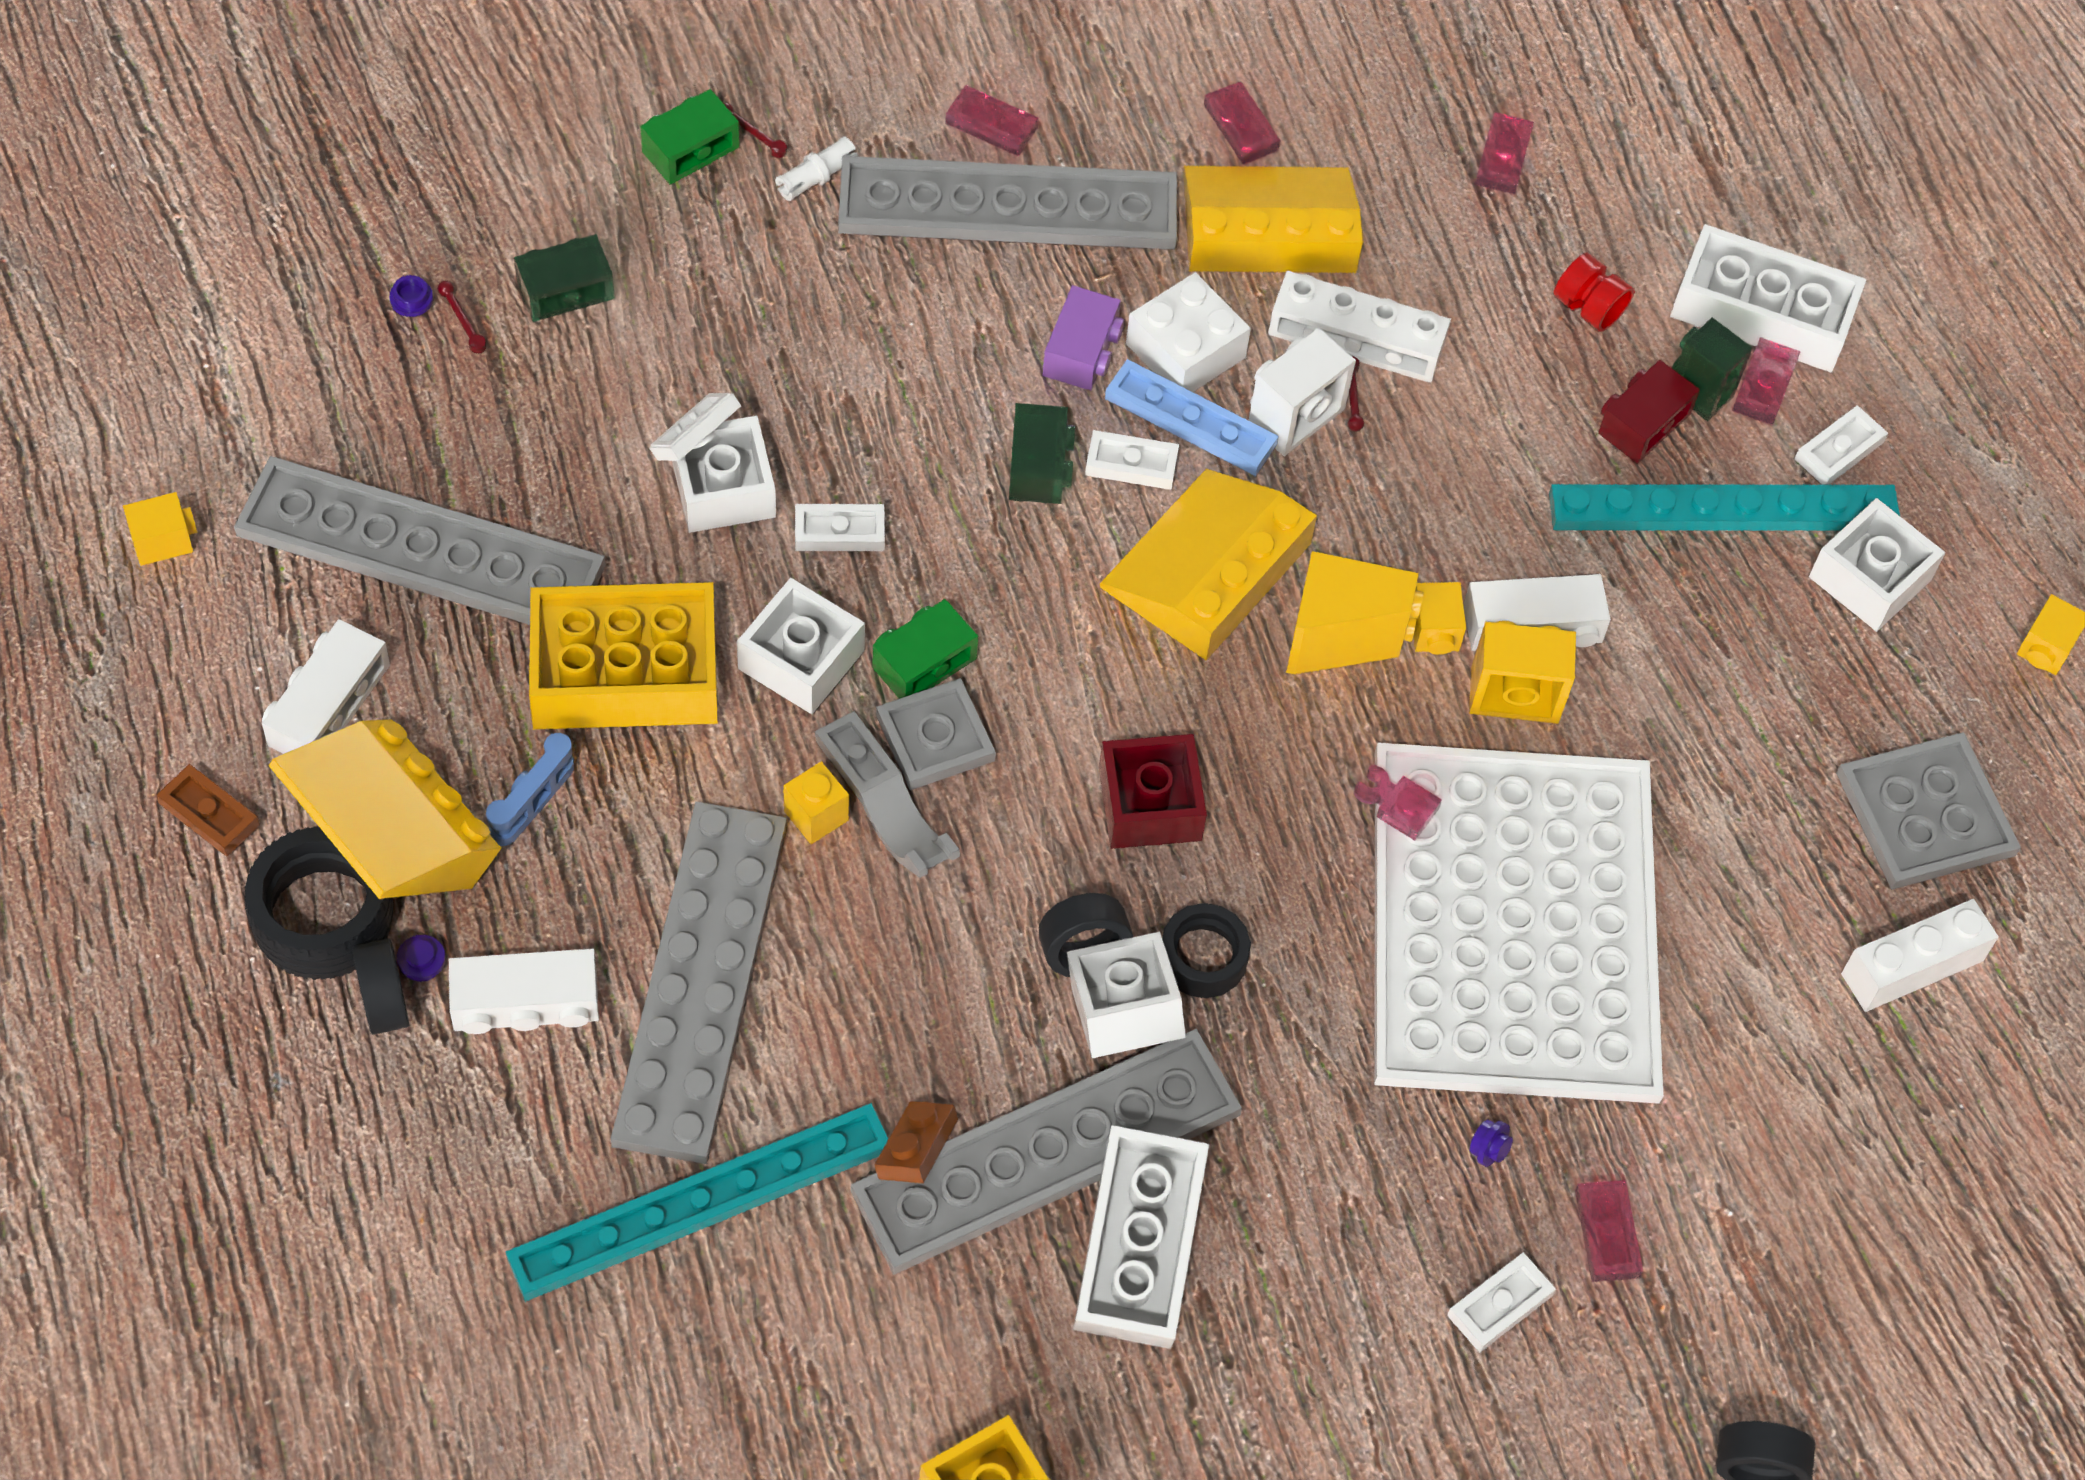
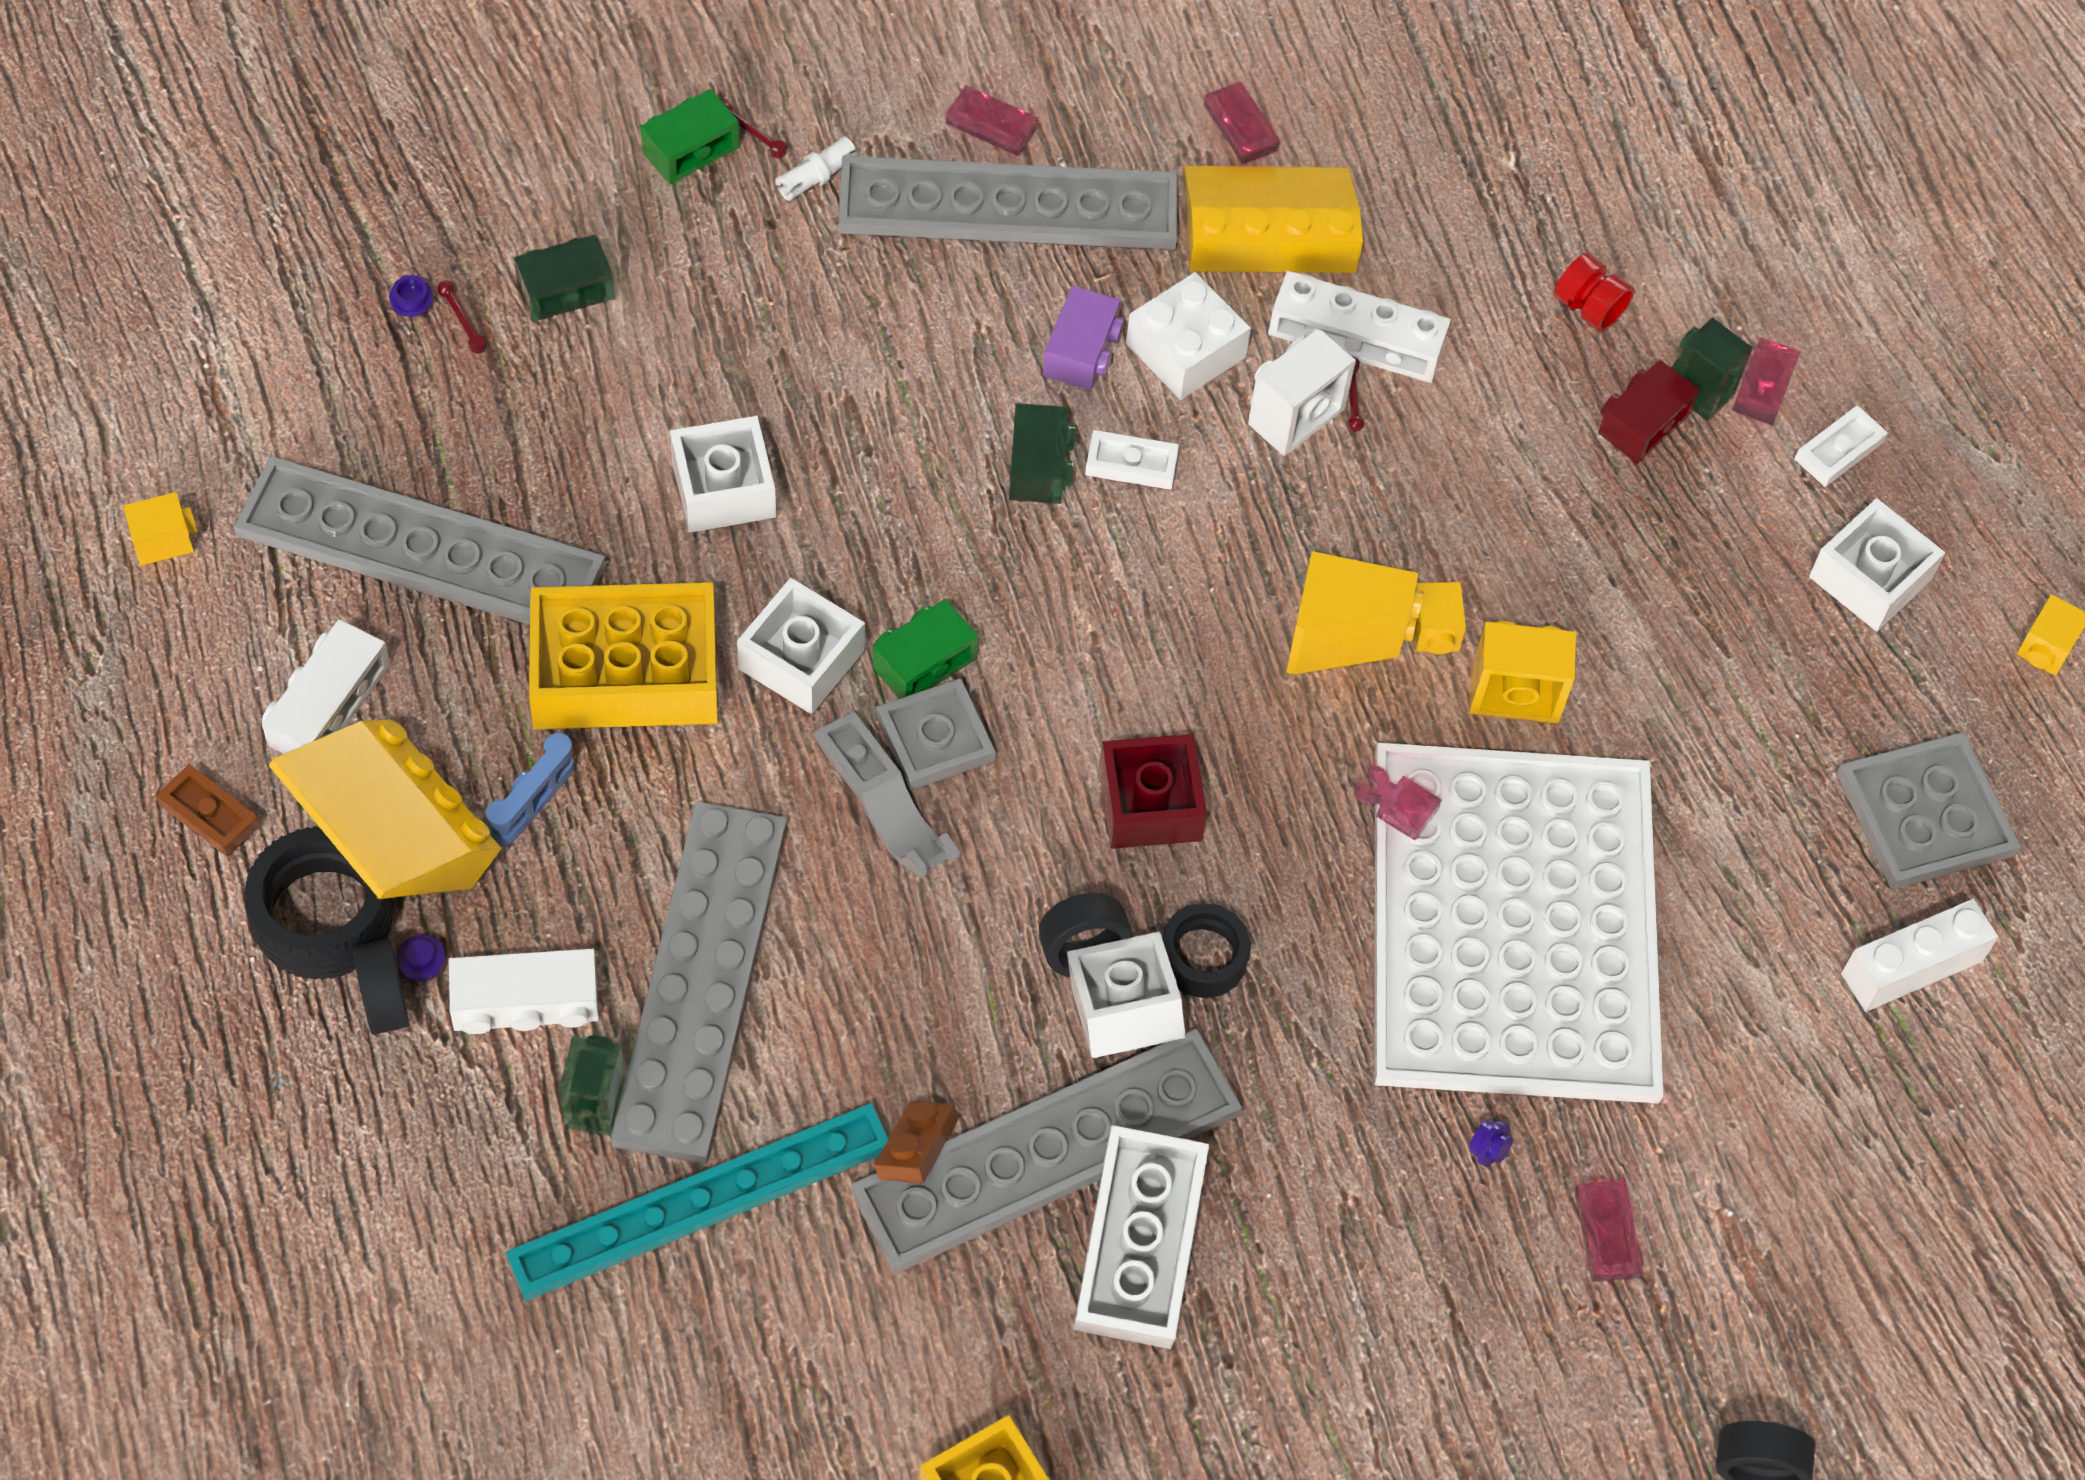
white plate [649,393,741,461] -> none
yellow brick [783,761,849,845] -> none
white plate [795,504,885,551] -> none
yellow slope [1100,469,1317,661] -> none
light blue plate [1105,359,1278,476] -> none
white plate [1447,1252,1556,1353] -> none
white brick [1463,574,1611,651] -> none
clear pink plate [1475,112,1534,195] -> none
teal plate [1549,484,1900,531] -> none
white brick [1670,224,1866,373] -> none
none -> clear green brick [558,1035,625,1137]

